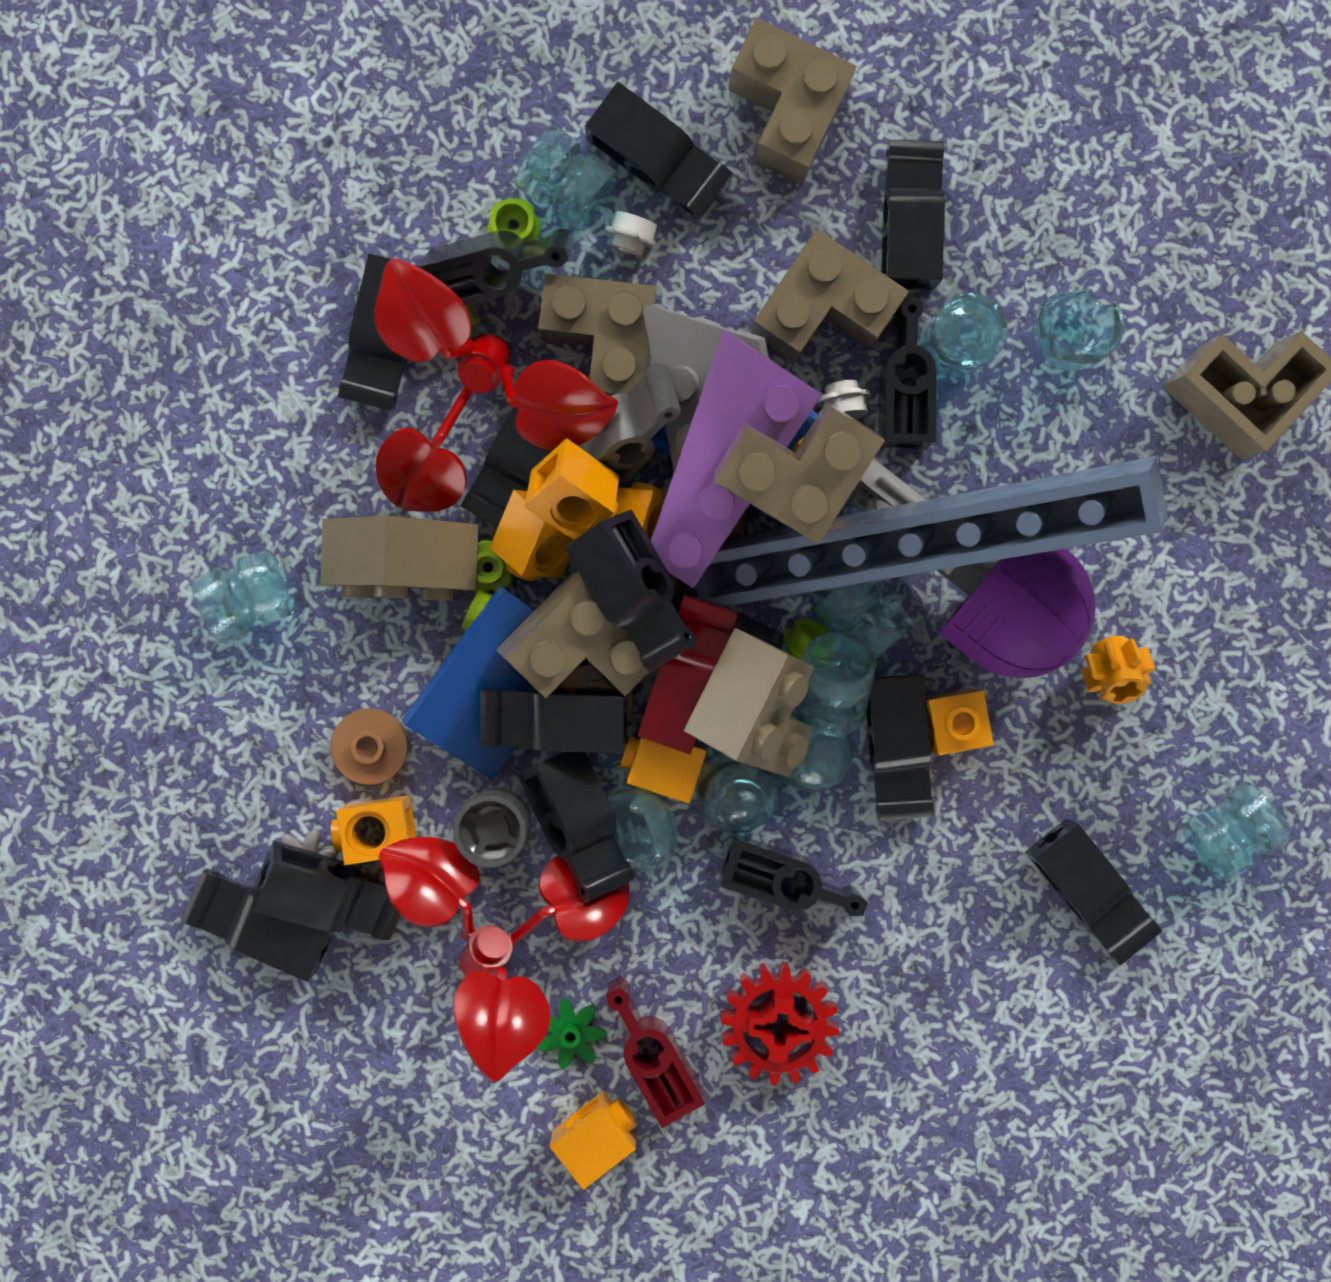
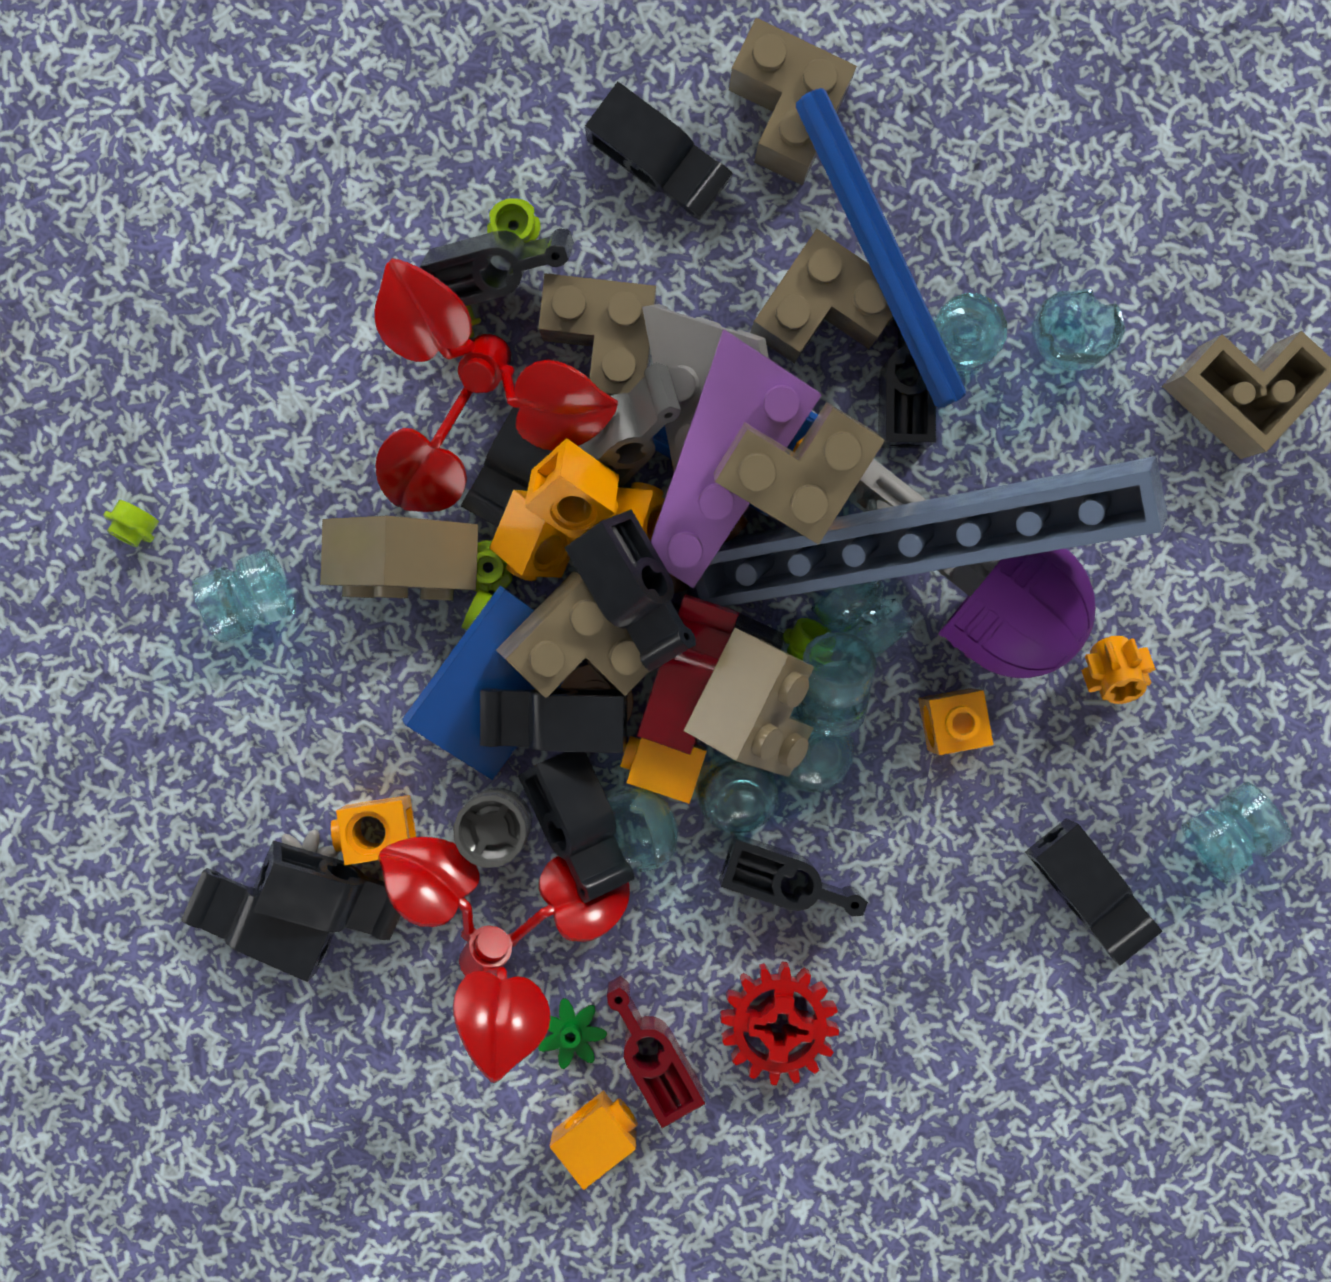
medium nougat piece [331,708,408,785] -> none
black piece [338,253,420,412] -> none
clear light blue wheel [514,125,619,232] -> none
white plate [605,211,657,256] -> none
white plate [818,380,871,419] -> none
black piece [863,674,934,821] -> none
black piece [881,140,945,290] -> none
none -> lime plate [103,500,159,548]
none -> blue axle [796,88,966,408]

